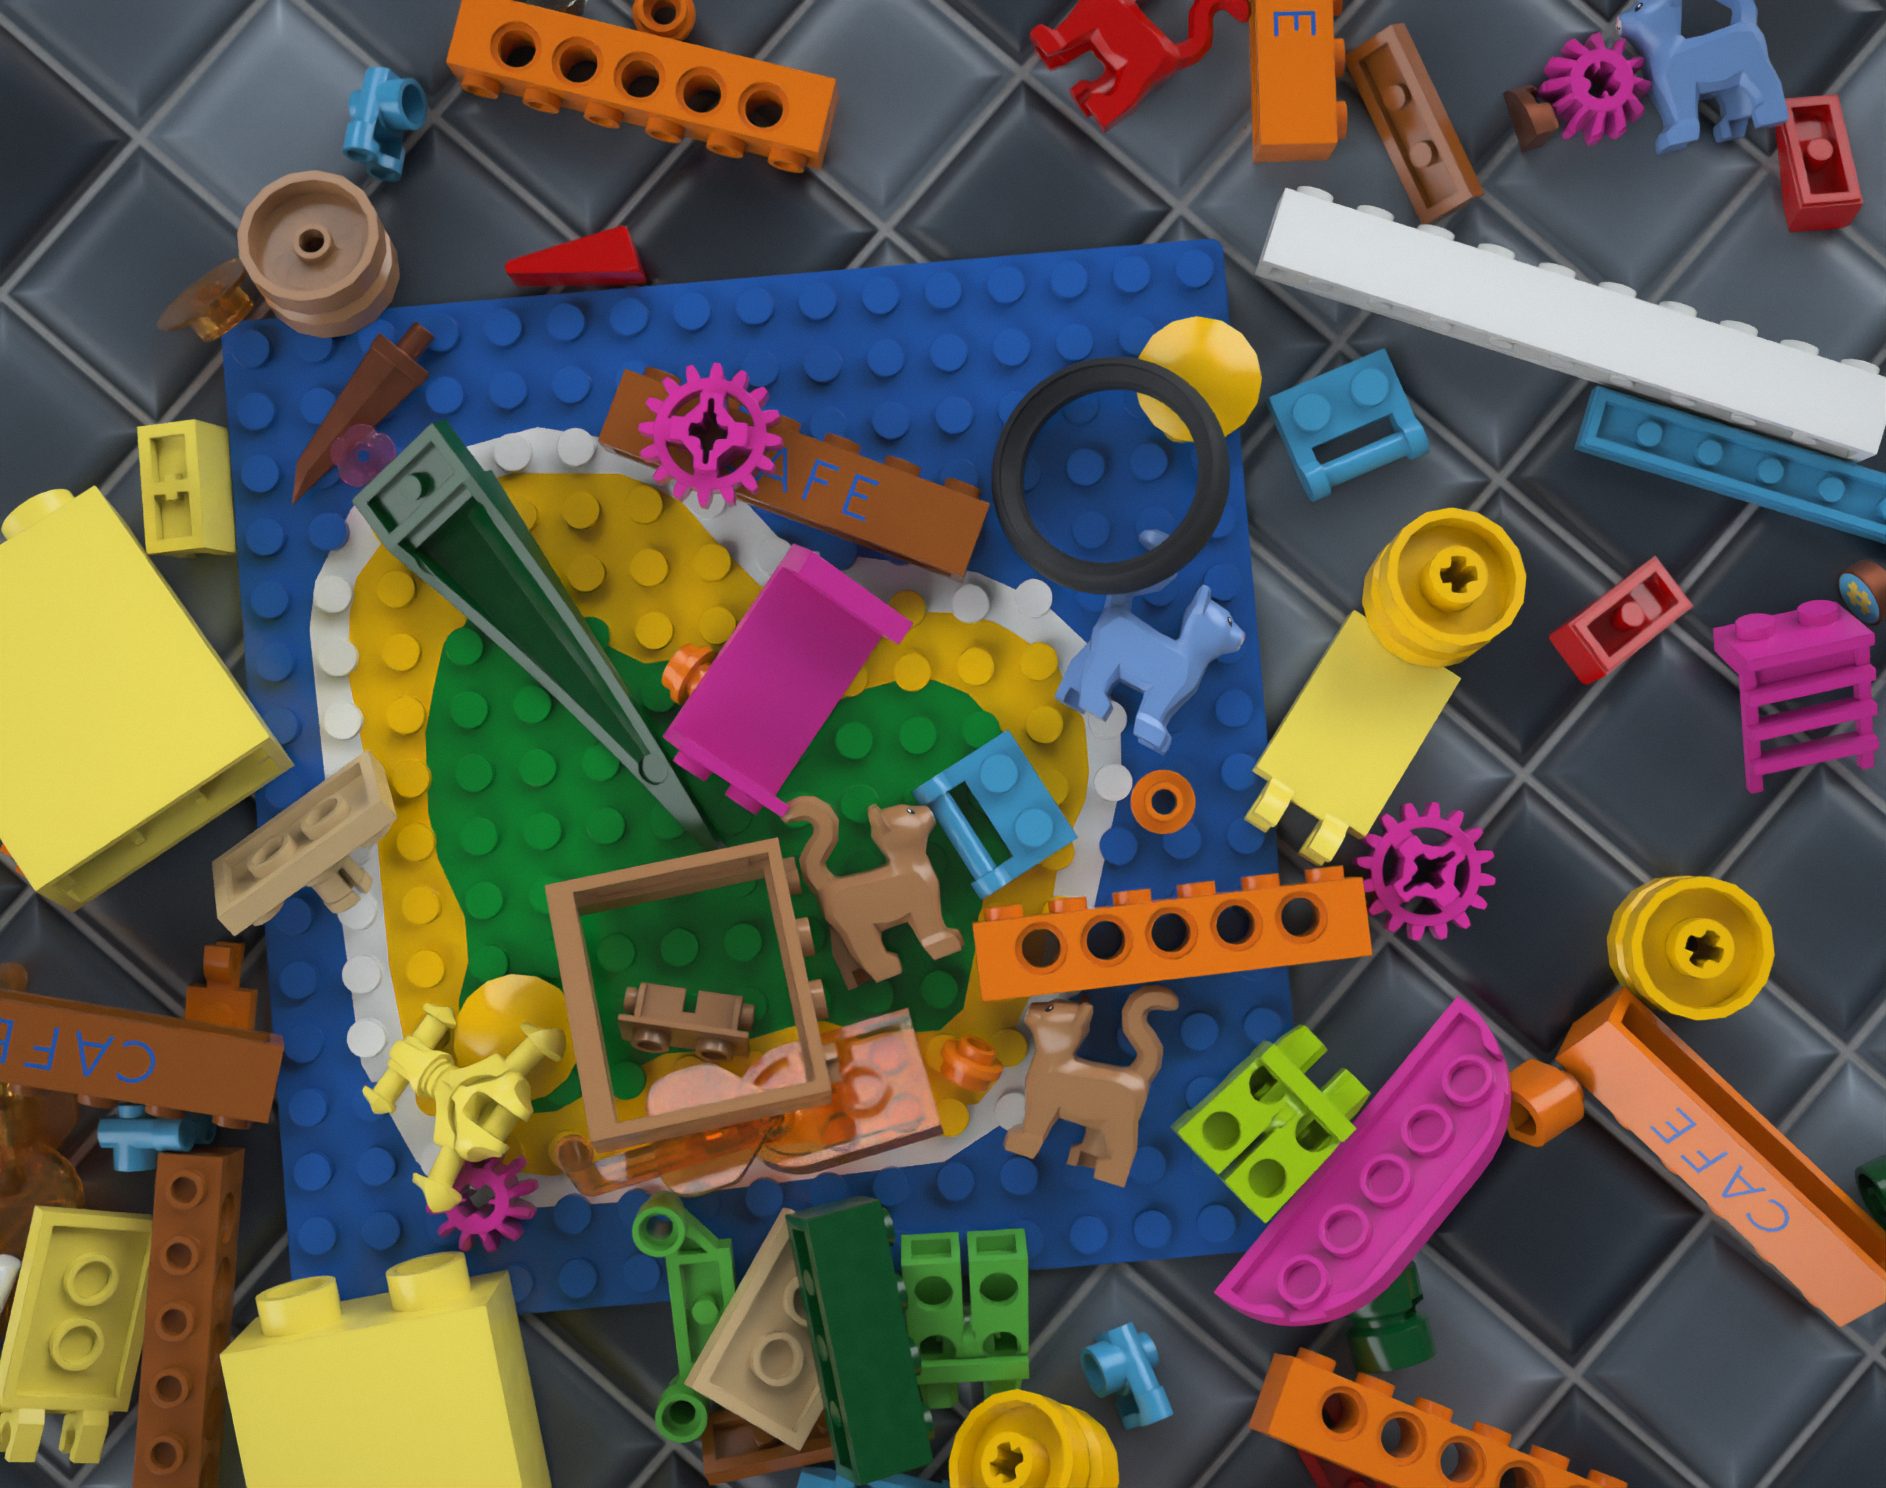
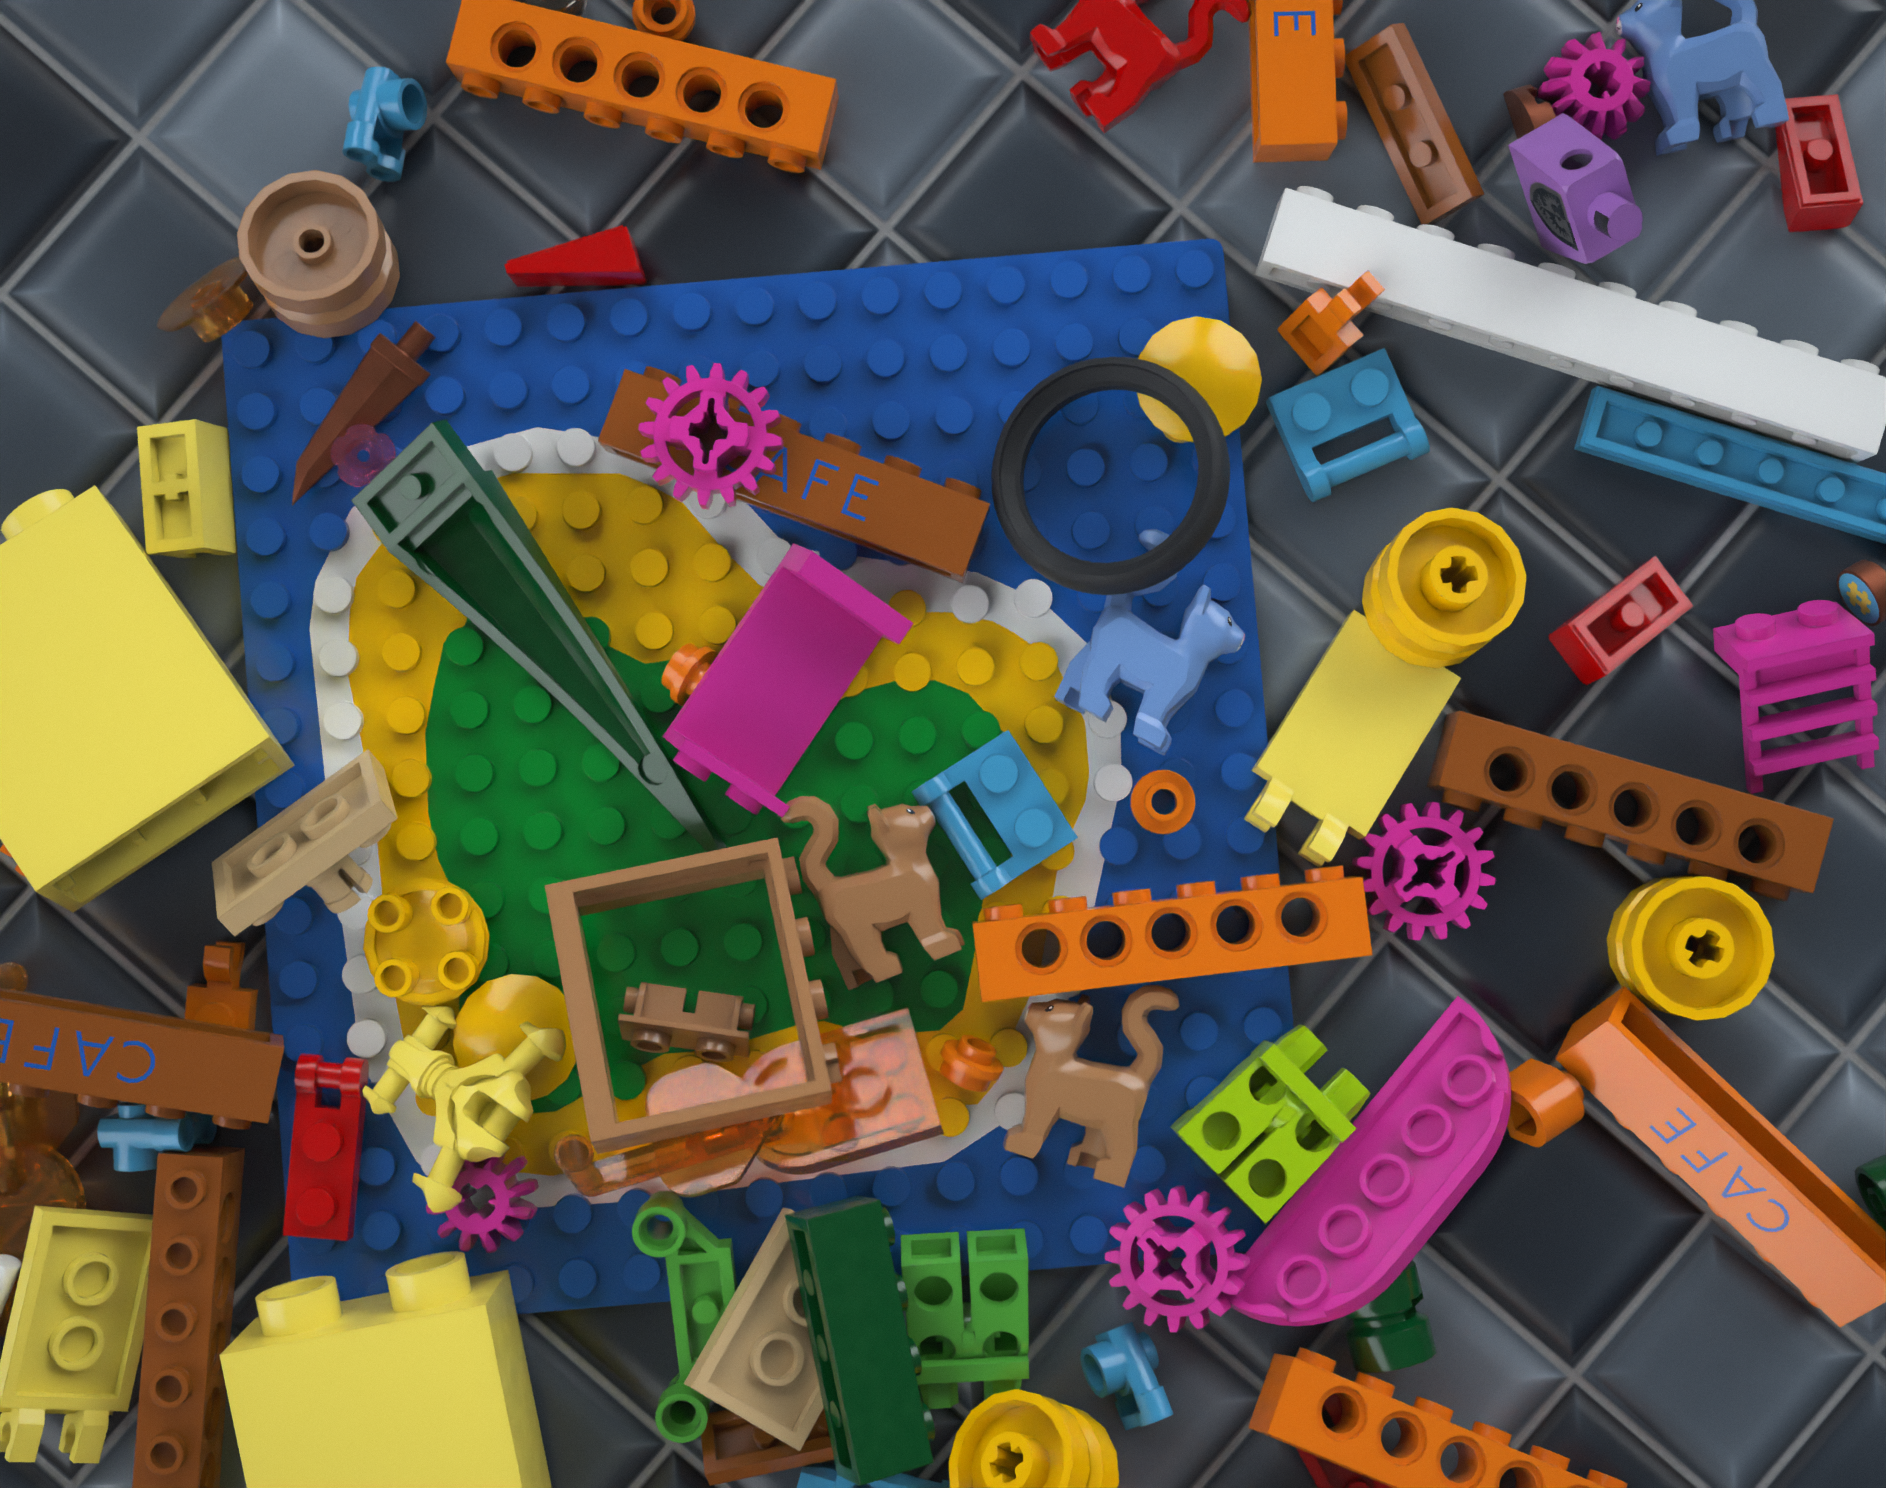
none -> red plate [283,1053,369,1241]
none -> yellow dish [363,877,490,1006]
none -> dark pink gear [1105,1185,1250,1333]
none -> orange plate [1277,270,1385,376]
none -> dark orange brick [1426,711,1834,901]
none -> medium lavender torso [1508,113,1643,264]

